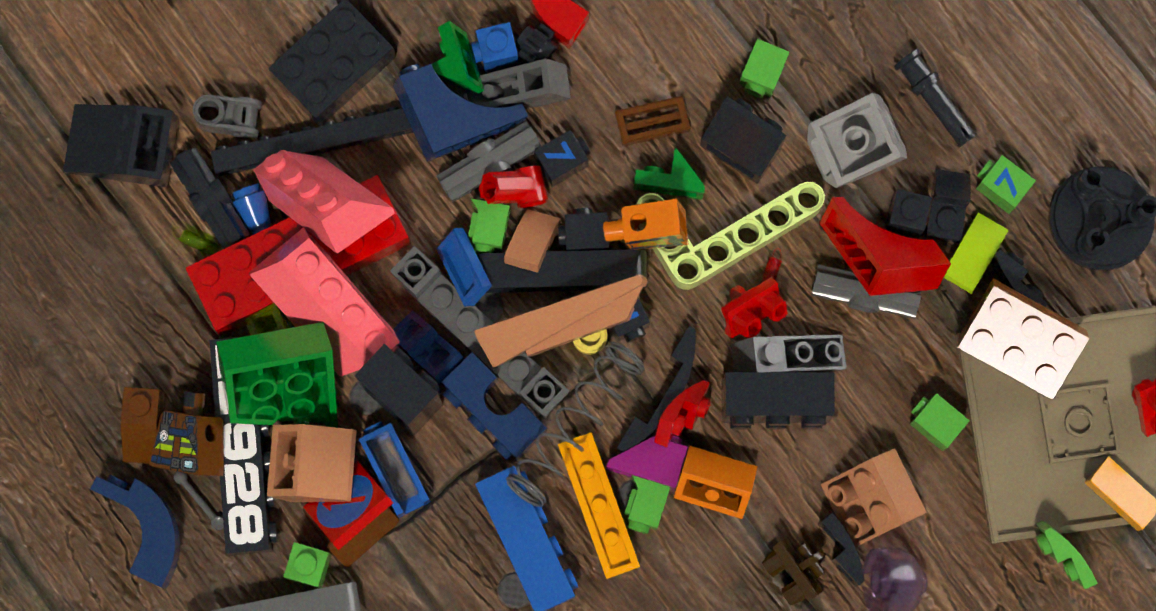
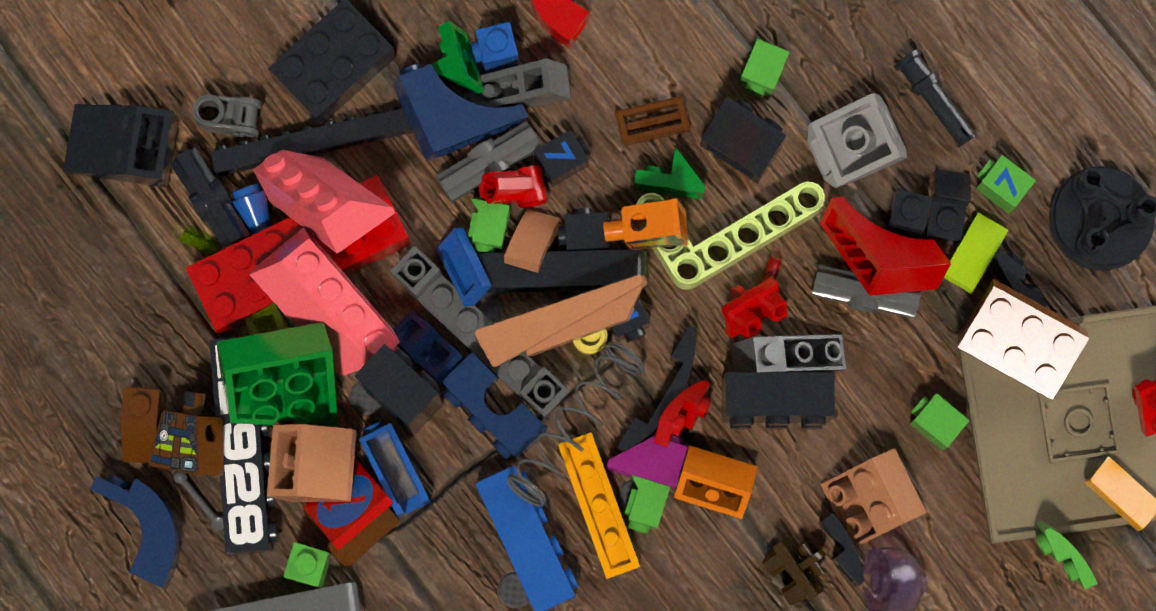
black gear [515,23,558,64] -> none

